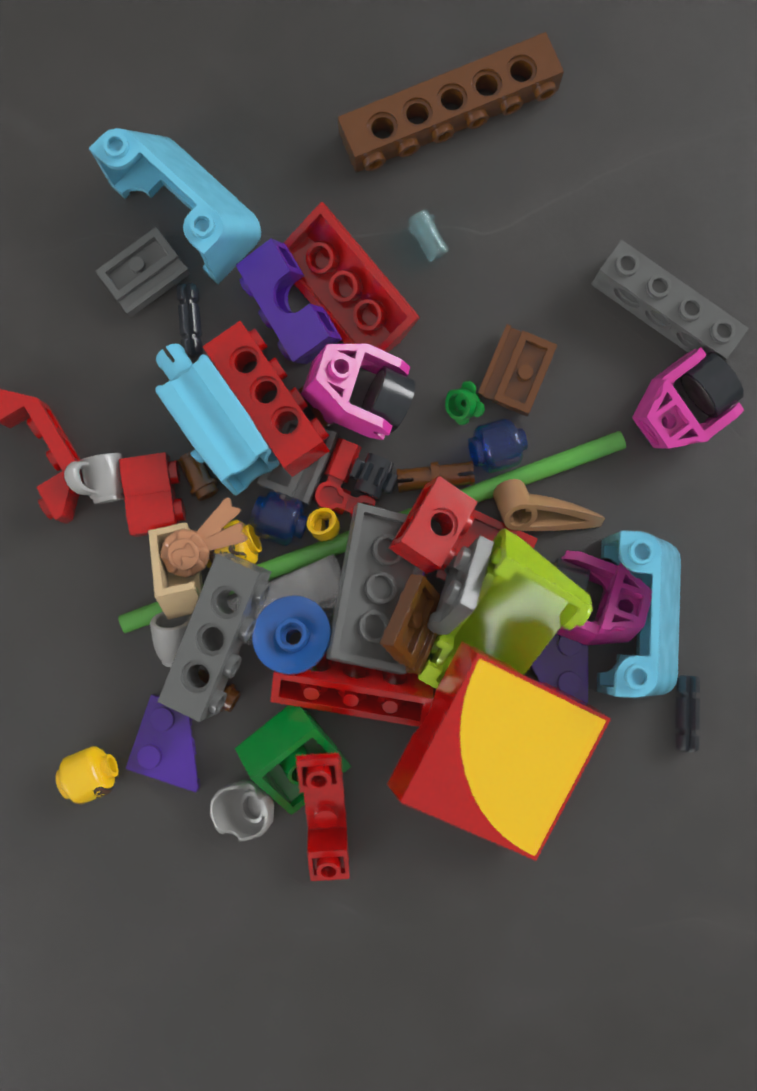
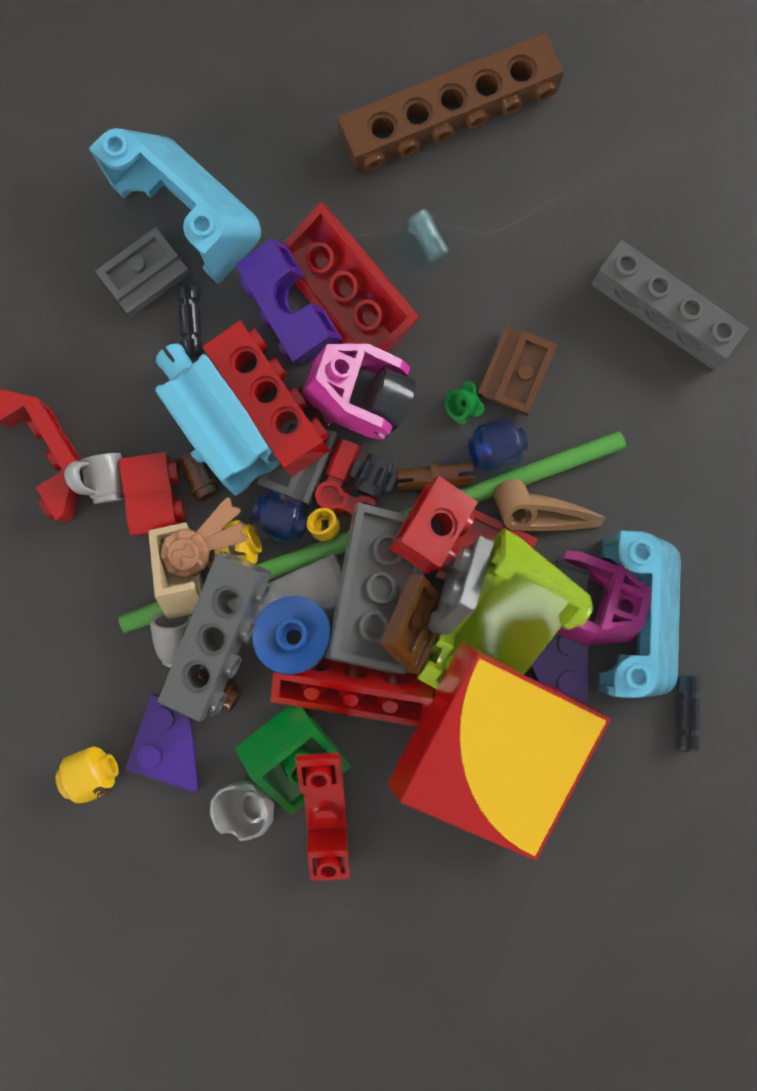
dark pink piece [632,347,744,449] -> none

